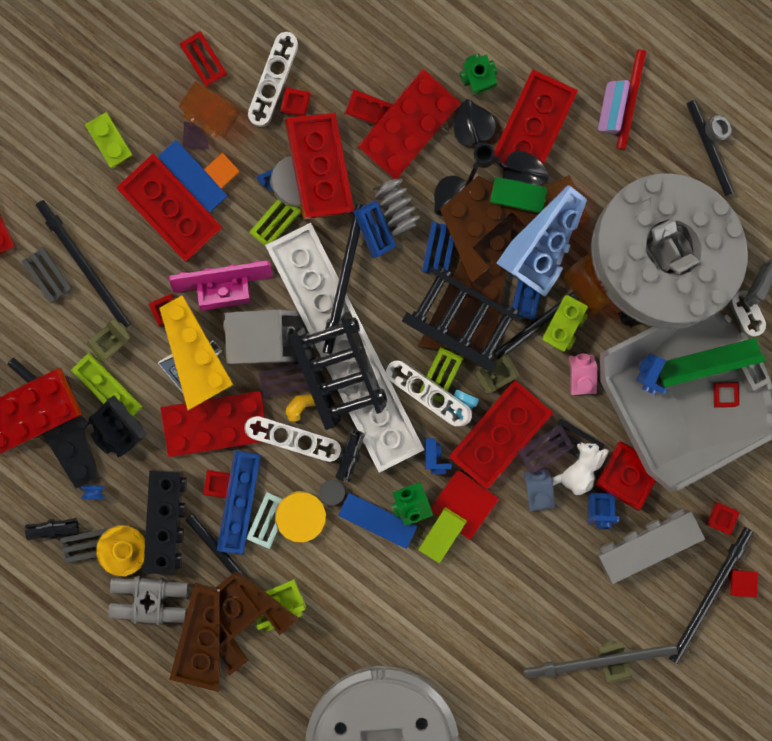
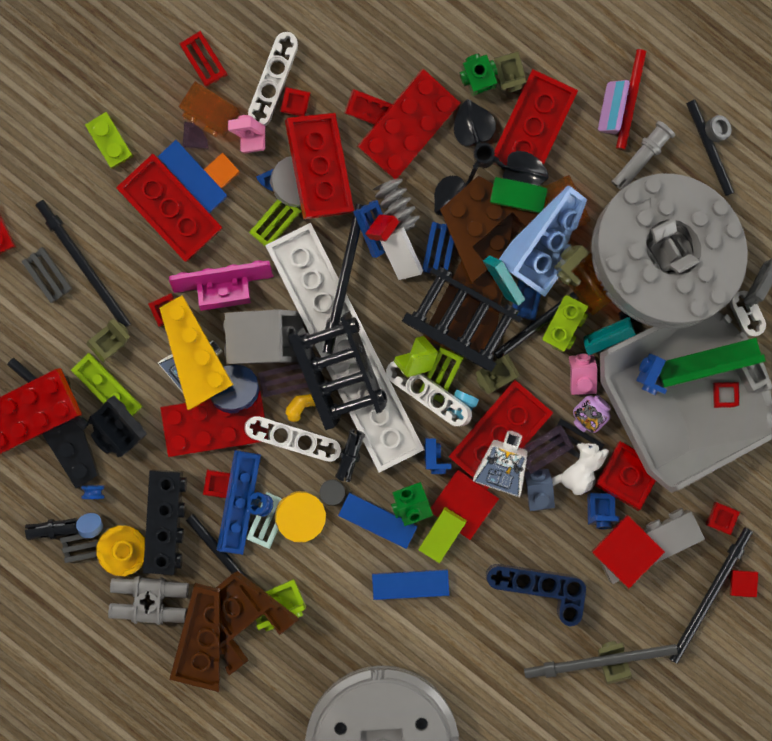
none -> medium blue tile [76,513,103,538]
none -> dark blue tile [210,364,259,413]
none -> bright pink bracket [228,115,265,154]
none -> blue bush [247,492,273,517]
none -> red tile [365,214,400,241]
none -> blue tile [372,569,450,600]
none -> white tile [380,227,423,280]
none -> lime panel [394,336,438,377]
none -> torso [473,431,528,497]
none -> teal tile [483,256,525,306]
none -> dark blue beam [486,564,586,626]
none -> olive bracket [494,51,527,92]
none -> olive bracket [554,245,589,286]
none -> head [573,395,611,433]
none -> teal tile [583,317,636,356]
none -> red tile [591,515,665,589]
none -> light grey pin [611,121,675,190]

